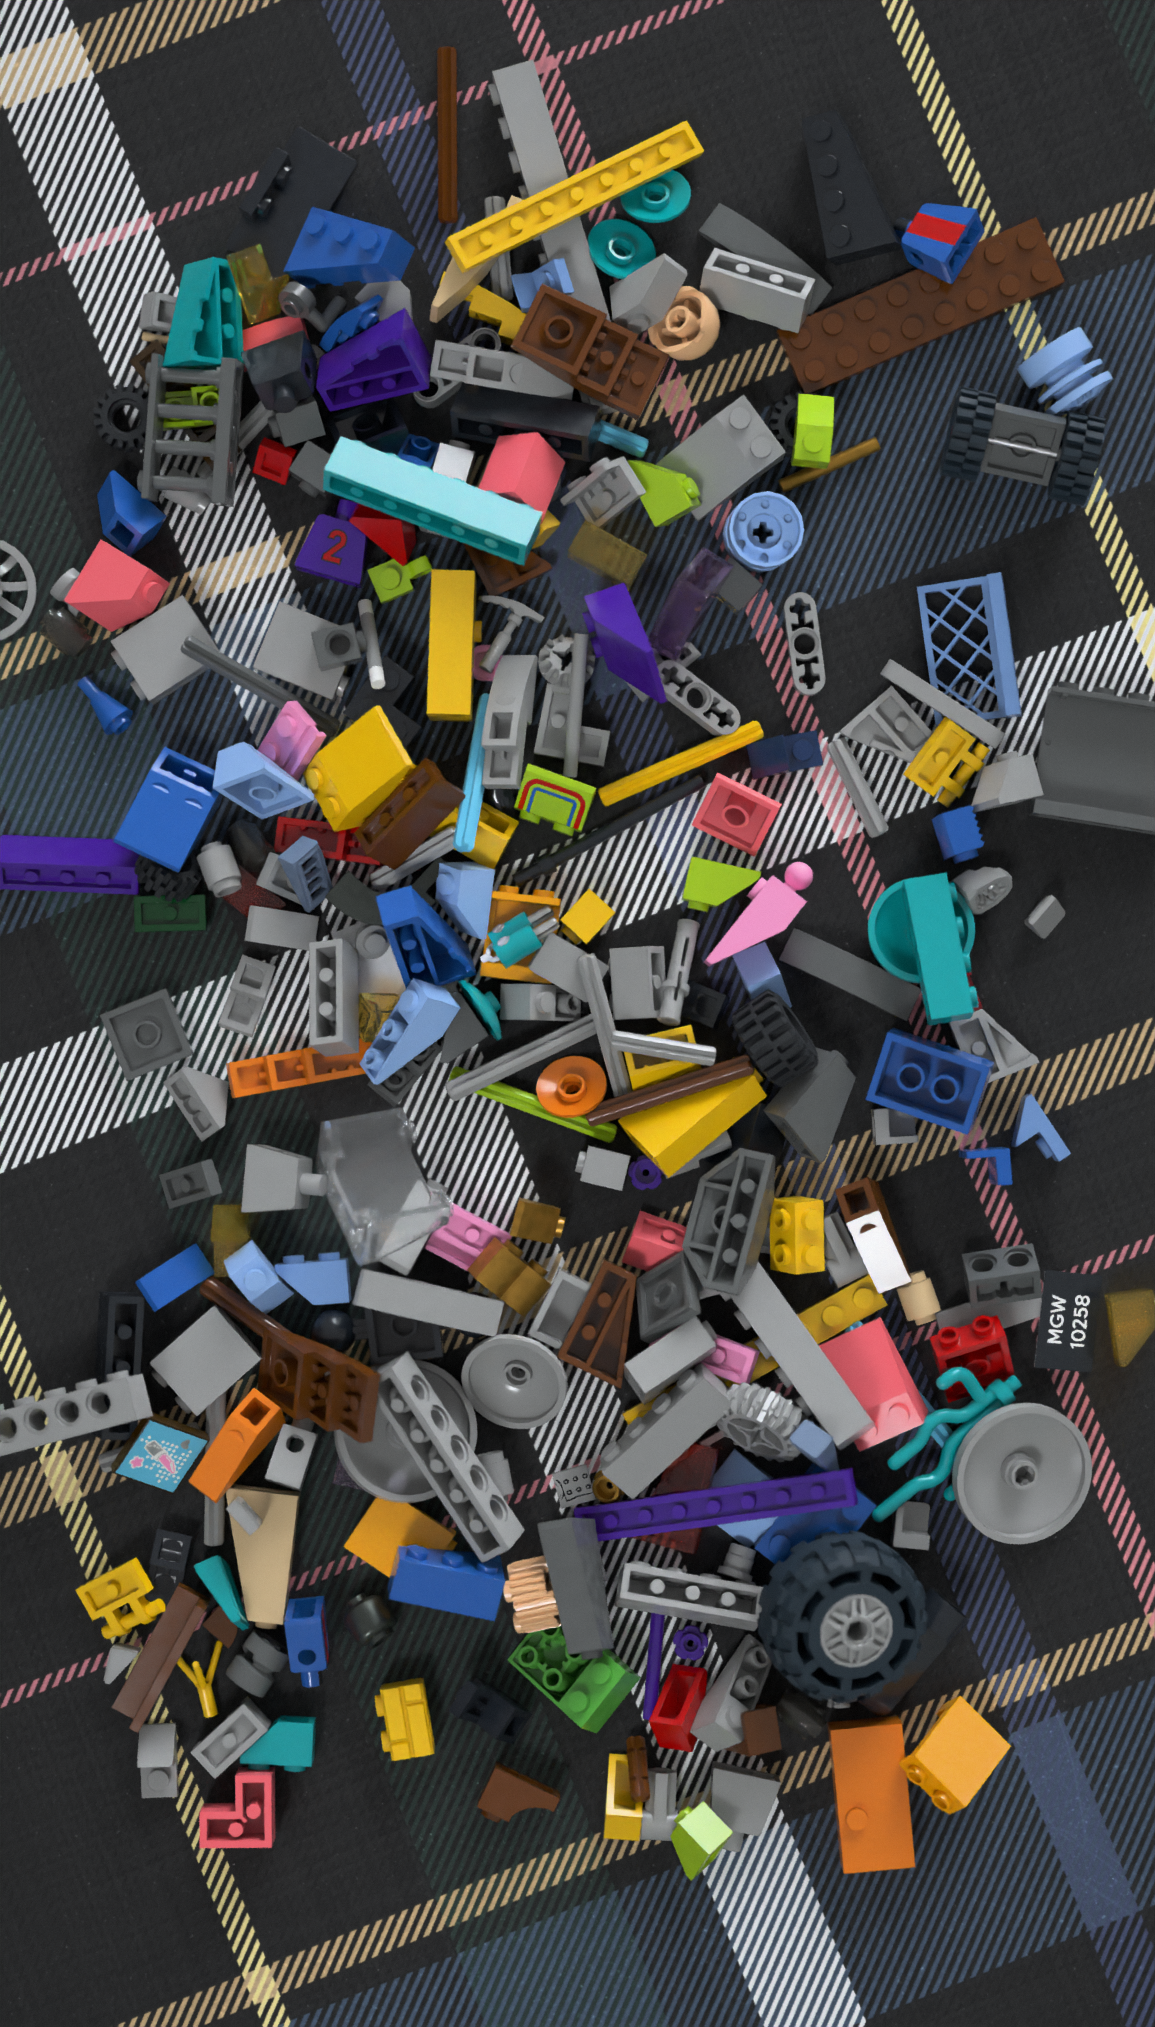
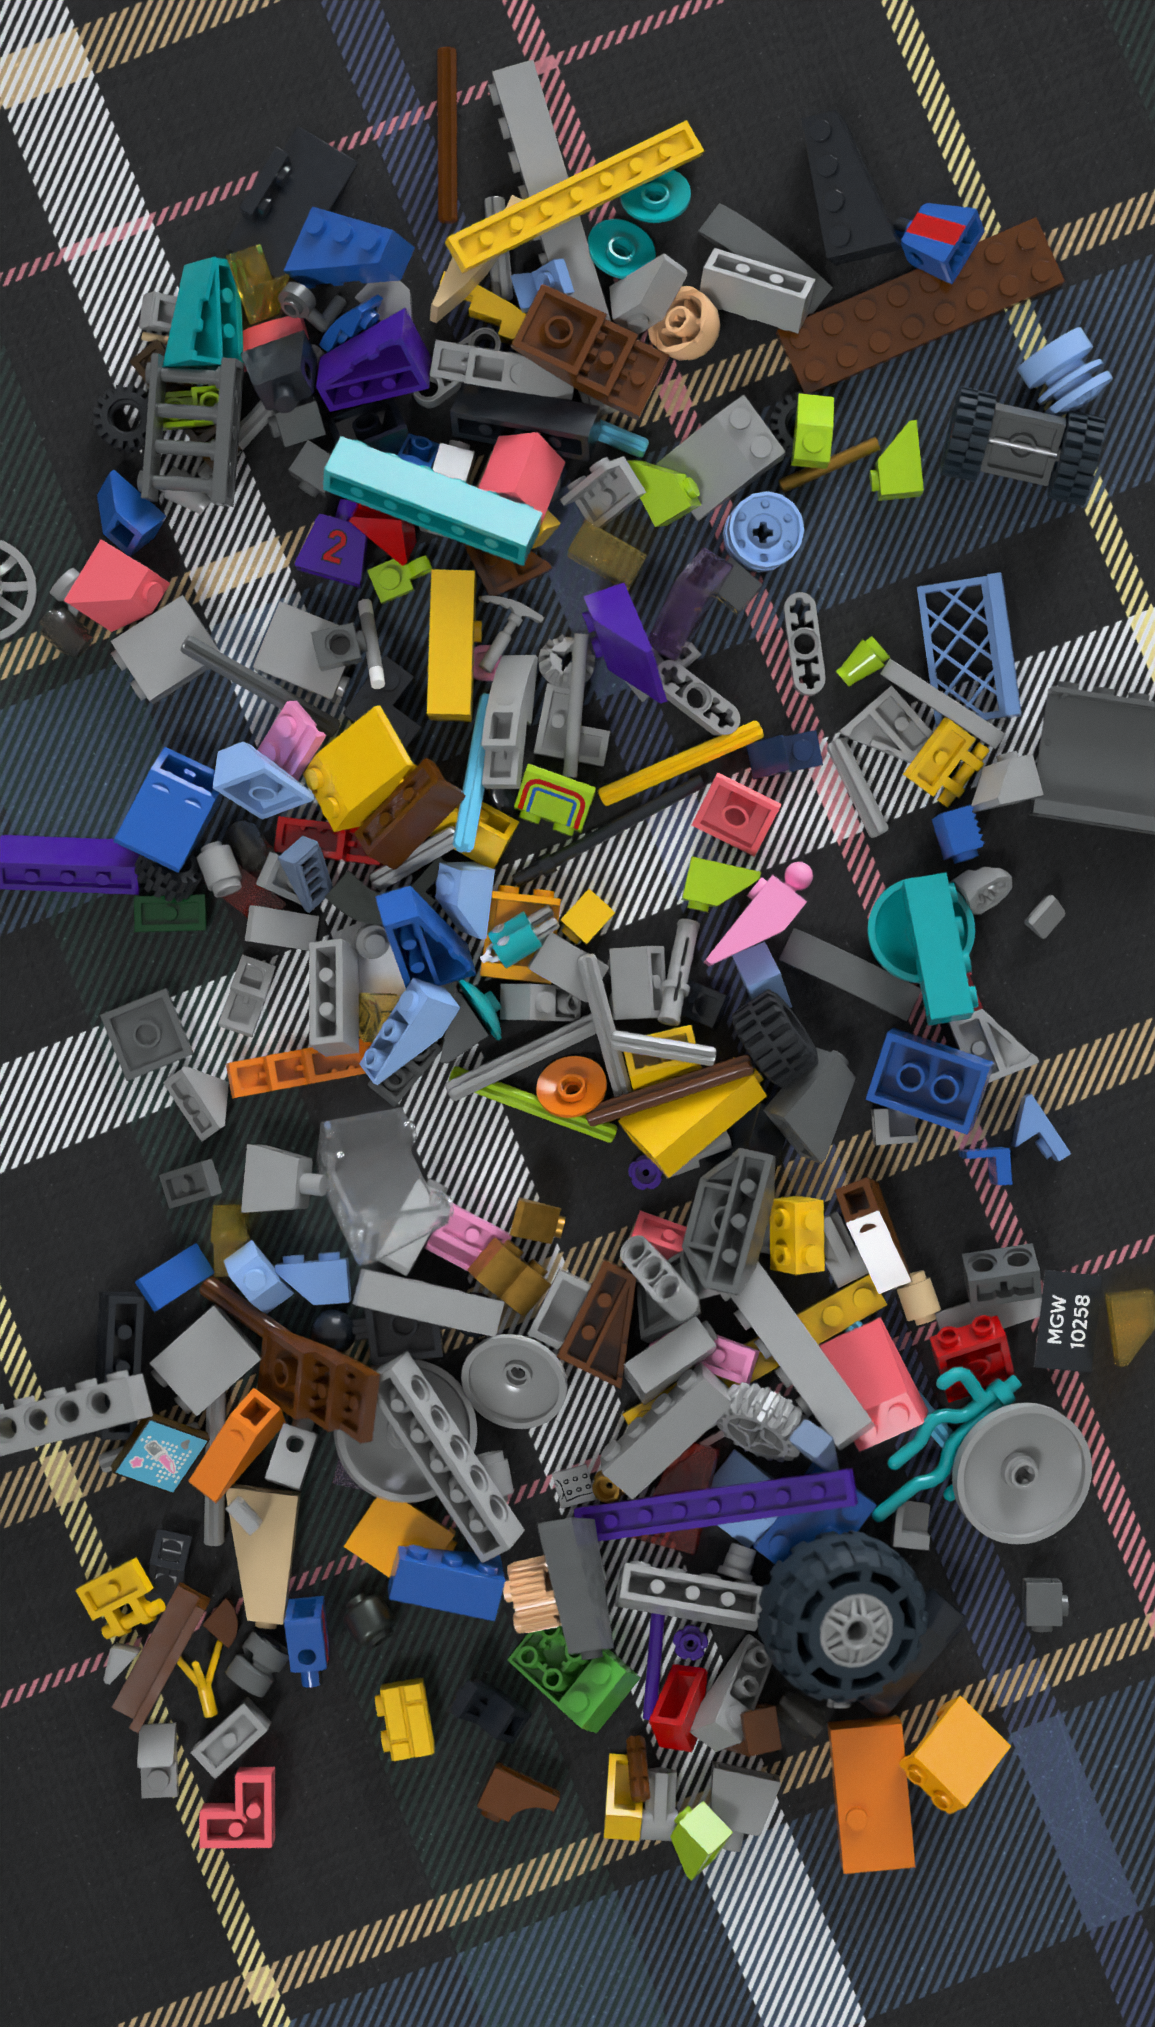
blue cone [77,676,133,735] -> none
teal slope [194,1555,250,1631] -> none
teal slope [240,1715,316,1772] -> none
red plate [253,437,297,485] -> none
light grey brick [575,1145,630,1191] -> none
none -> light grey beam [620,1235,698,1321]
none -> lime cone [836,636,890,687]
none -> lime slope [869,420,924,501]
none -> dark grey brick [1022,1578,1069,1632]

